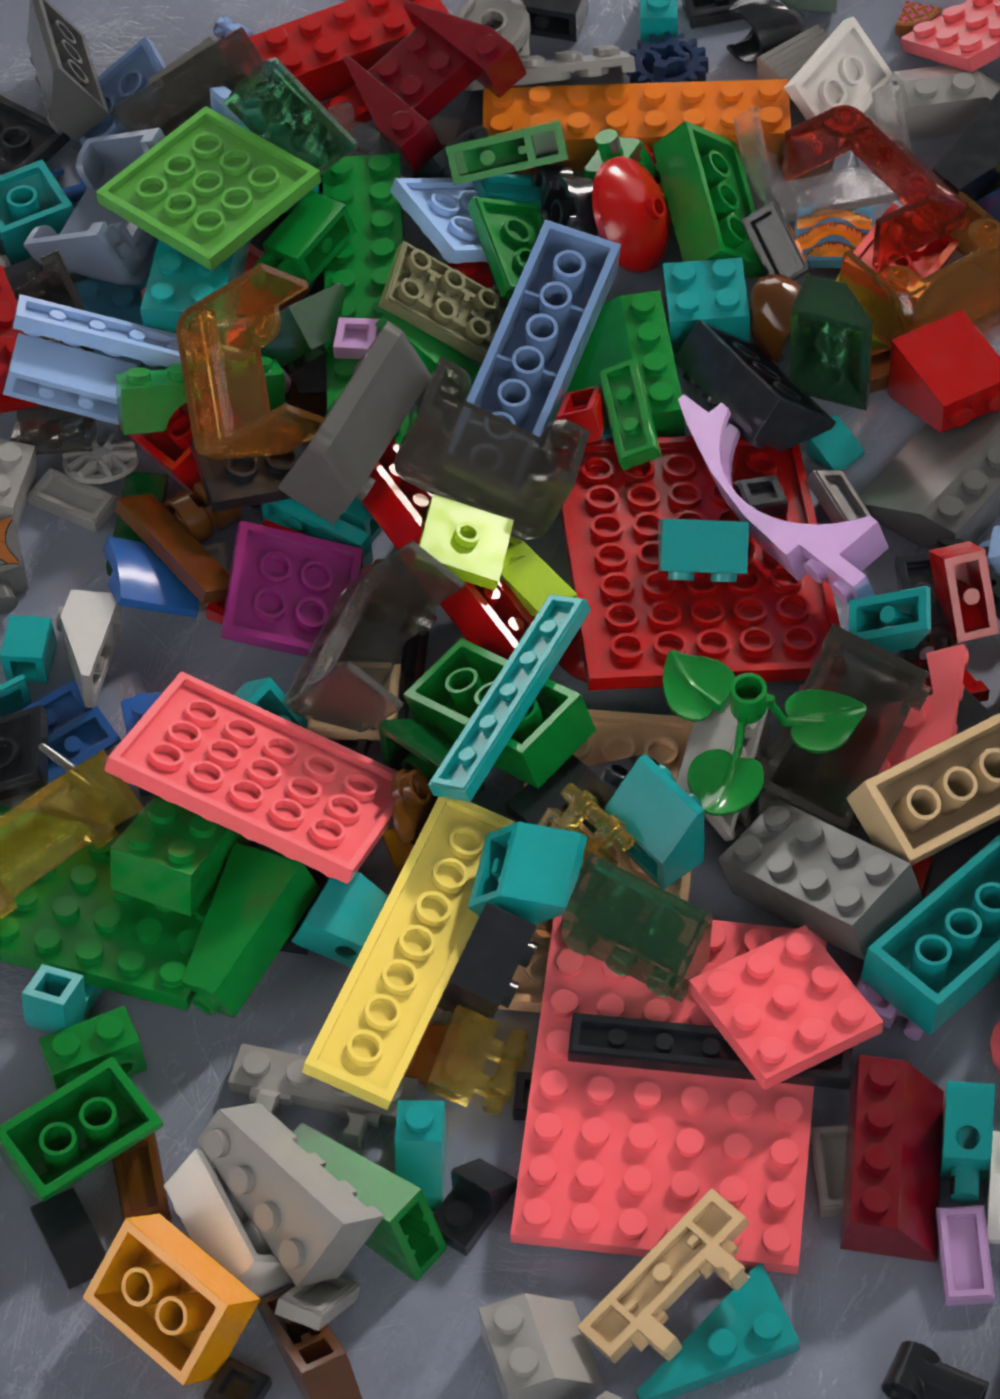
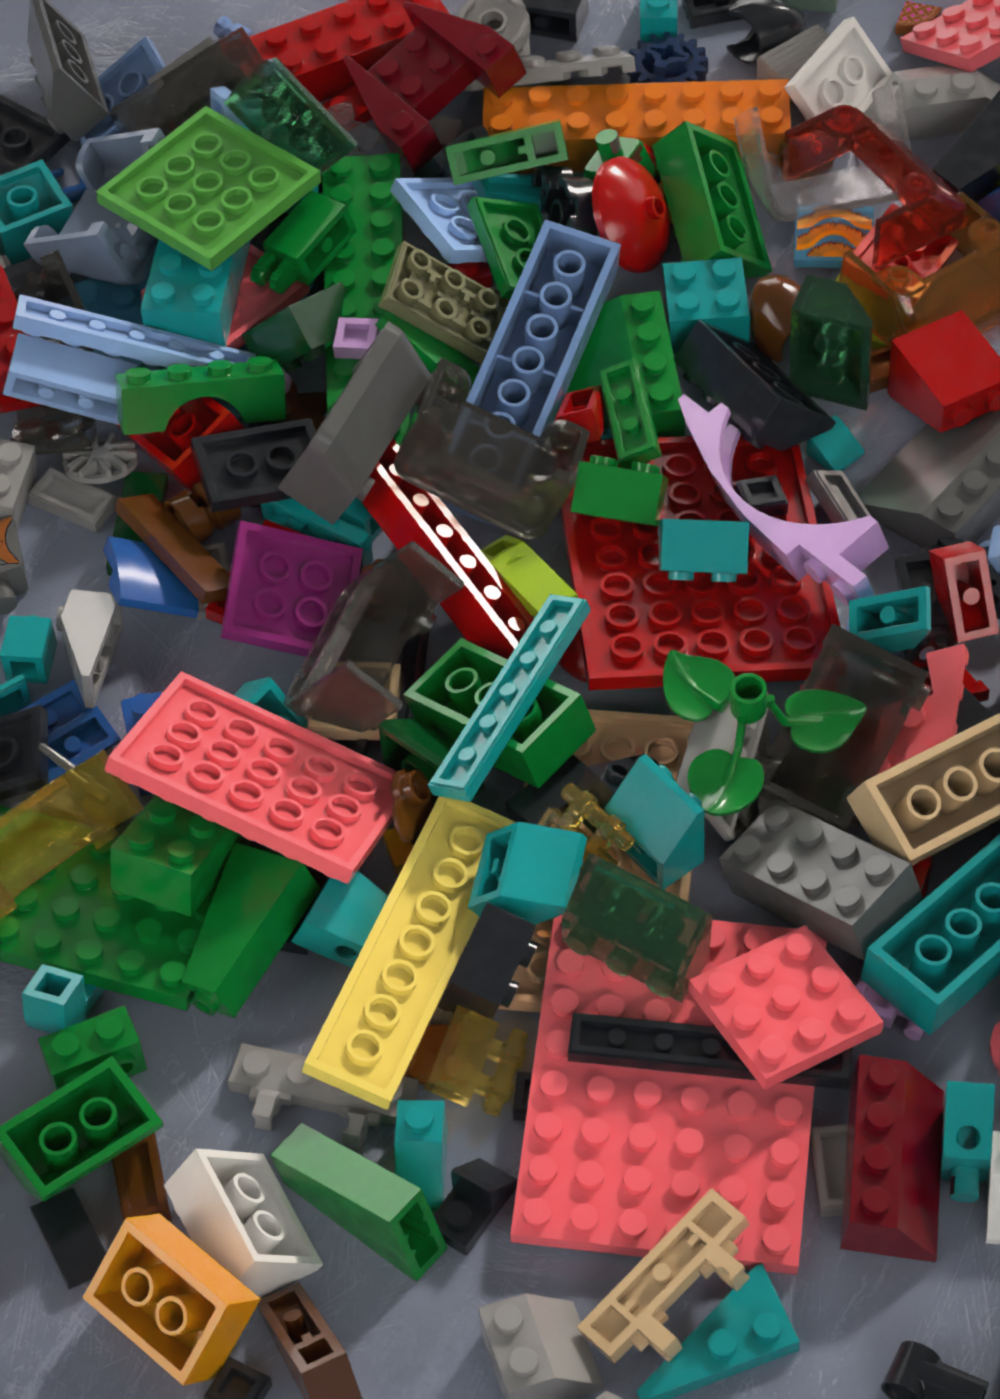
clear orange windscreen [176,263,325,460] -> none
light grey wedge [197,1102,384,1287] -> none
light grey tile [275,1276,361,1331] -> none
plate [414,494,514,591] -> none
tile [741,200,812,281] -> none
lavender tile [935,1205,995,1306] -> none
none -> green slope [571,455,668,527]

